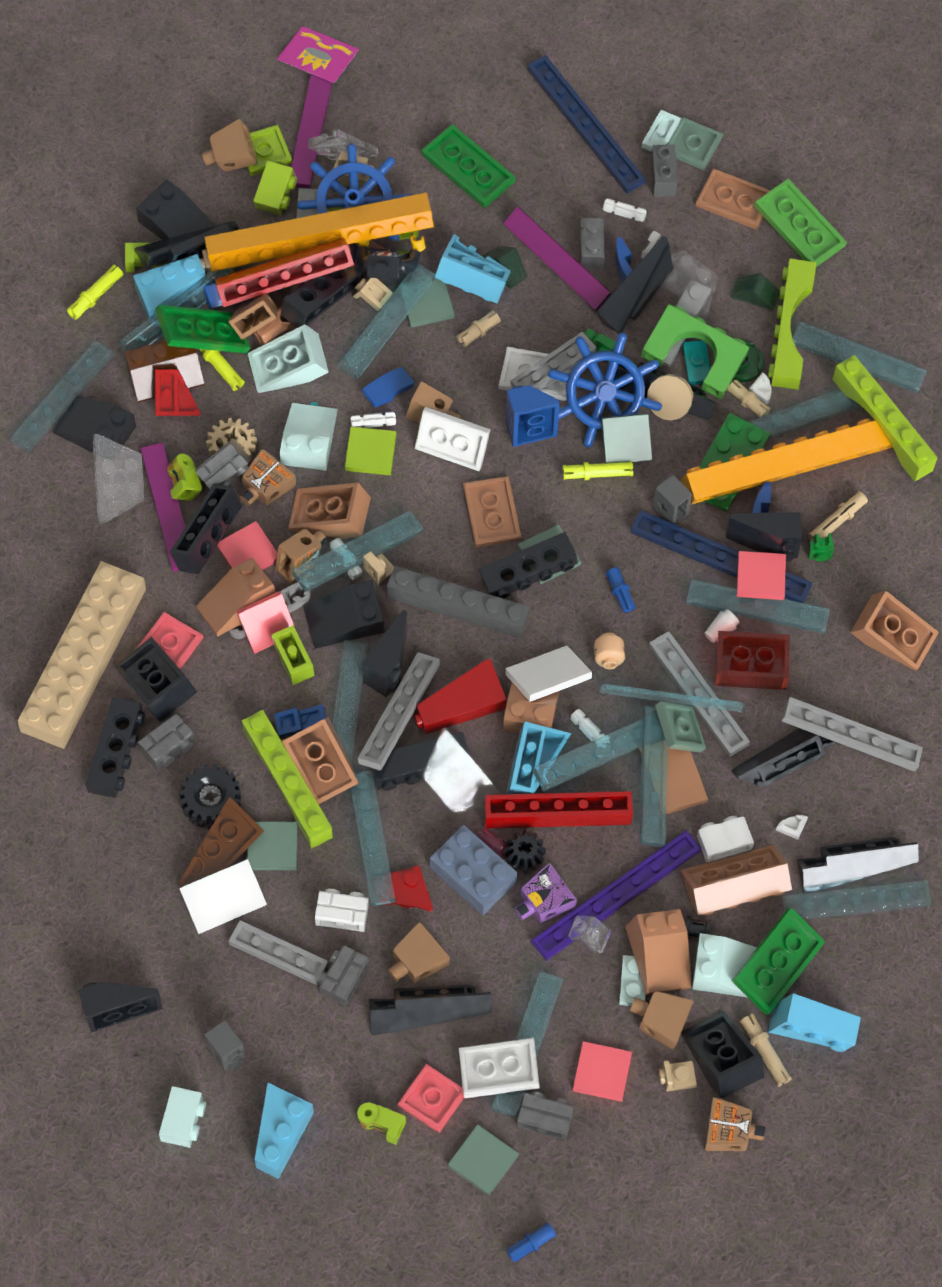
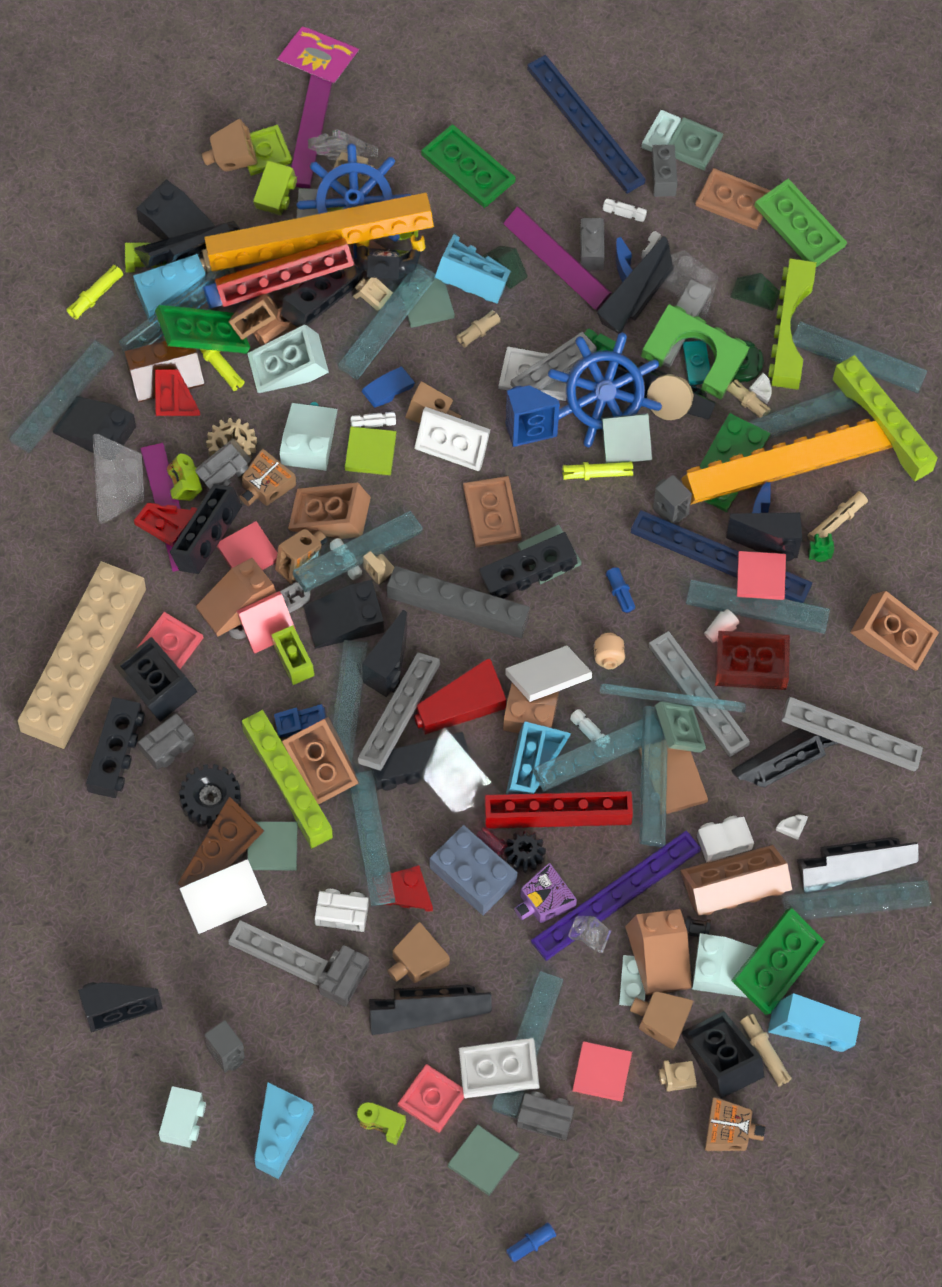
none -> red wing [134,503,197,547]

